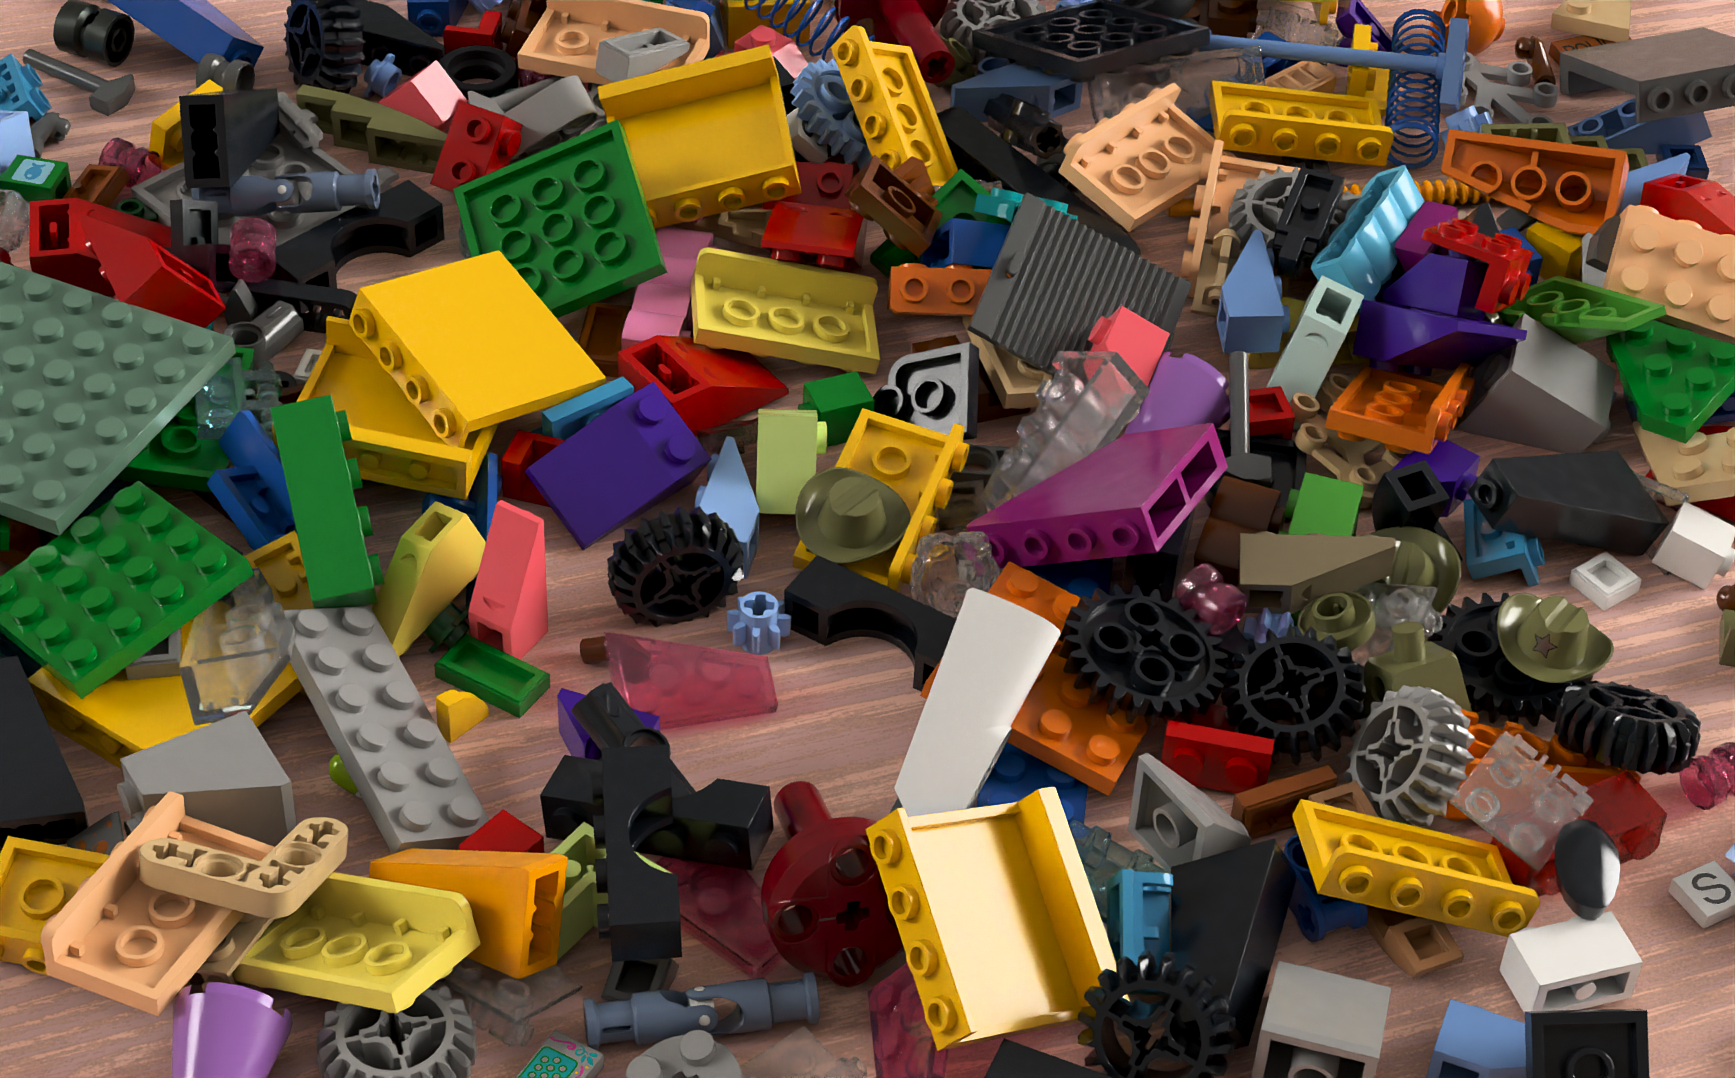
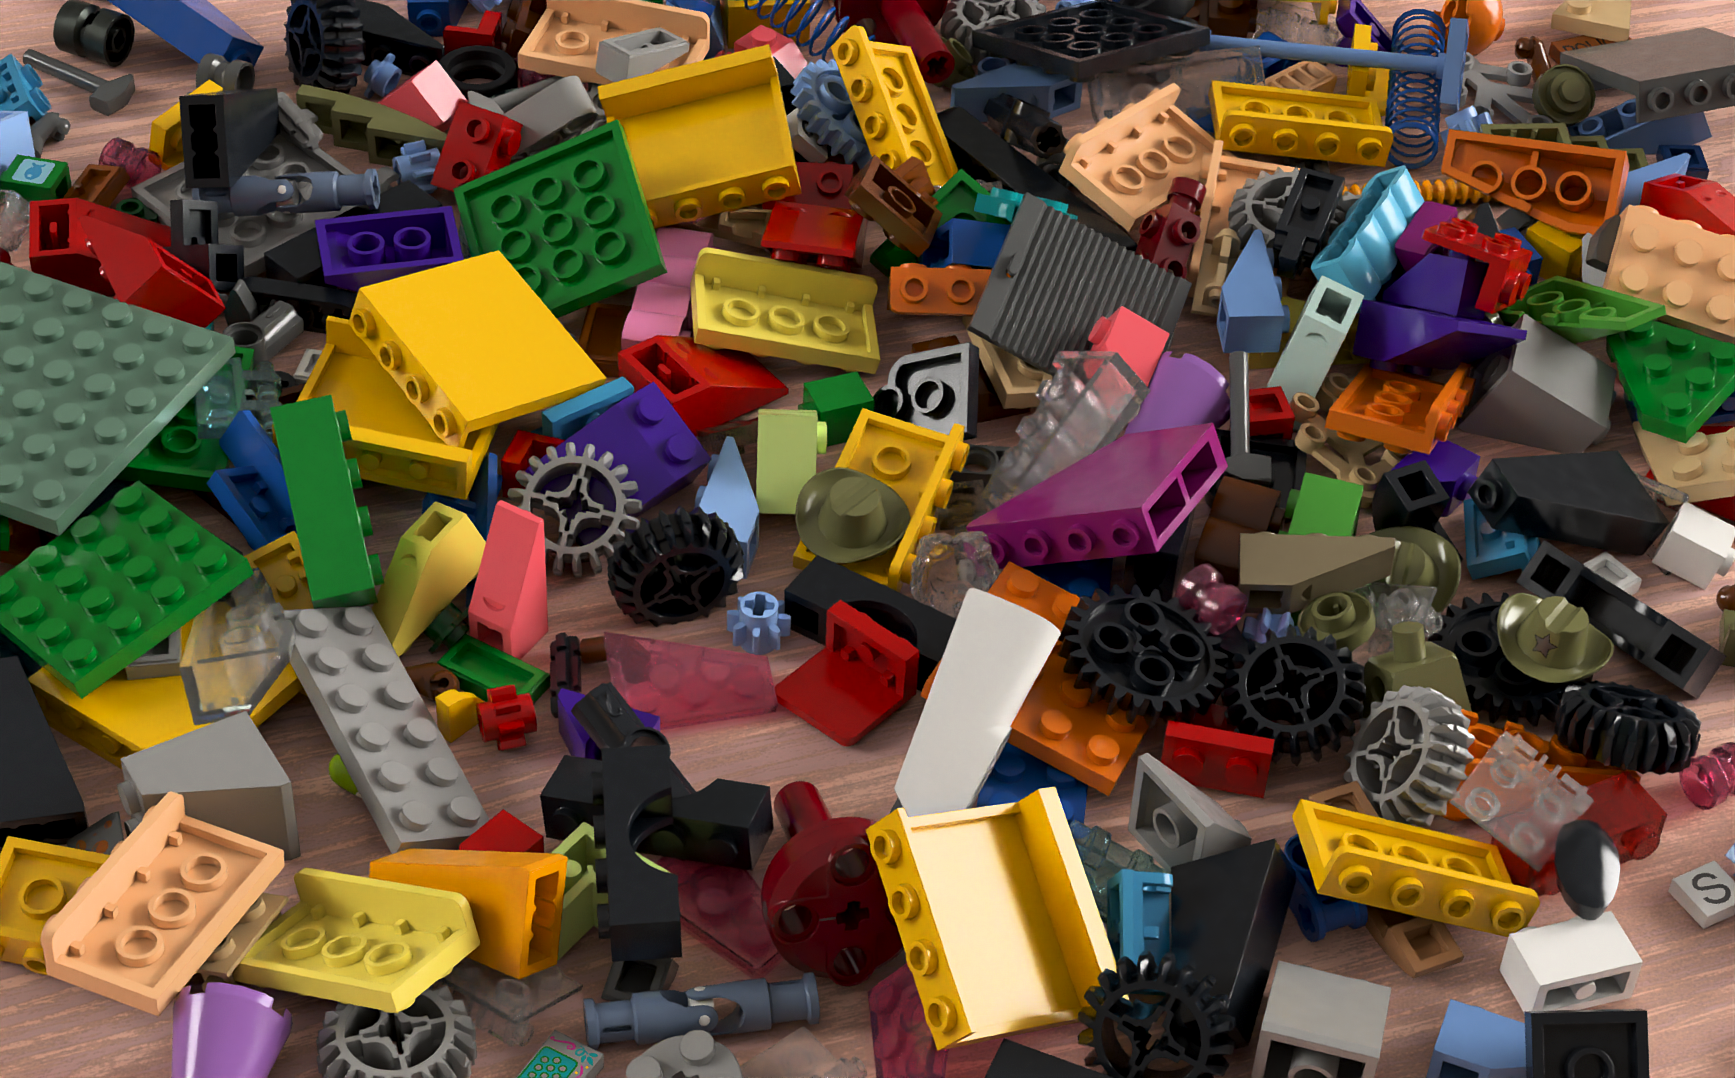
tan beam [139,817,348,918] -> none
clear pink wheel [229,218,277,283] -> none
dark orange plate [1231,764,1338,839] -> none
none -> dark purple slope [315,206,464,292]
none -> light blue gear [392,140,440,194]
none -> reddish brown arm [404,662,460,702]
none -> red gear [476,685,537,751]
none -> light grey gear [507,442,642,578]
none -> black axle [550,632,582,718]
none -> red bracket [774,600,920,746]
none -> dark red brick [1134,177,1207,279]
none -> black arch [1516,540,1727,698]
none -> olive plate [1532,64,1596,127]

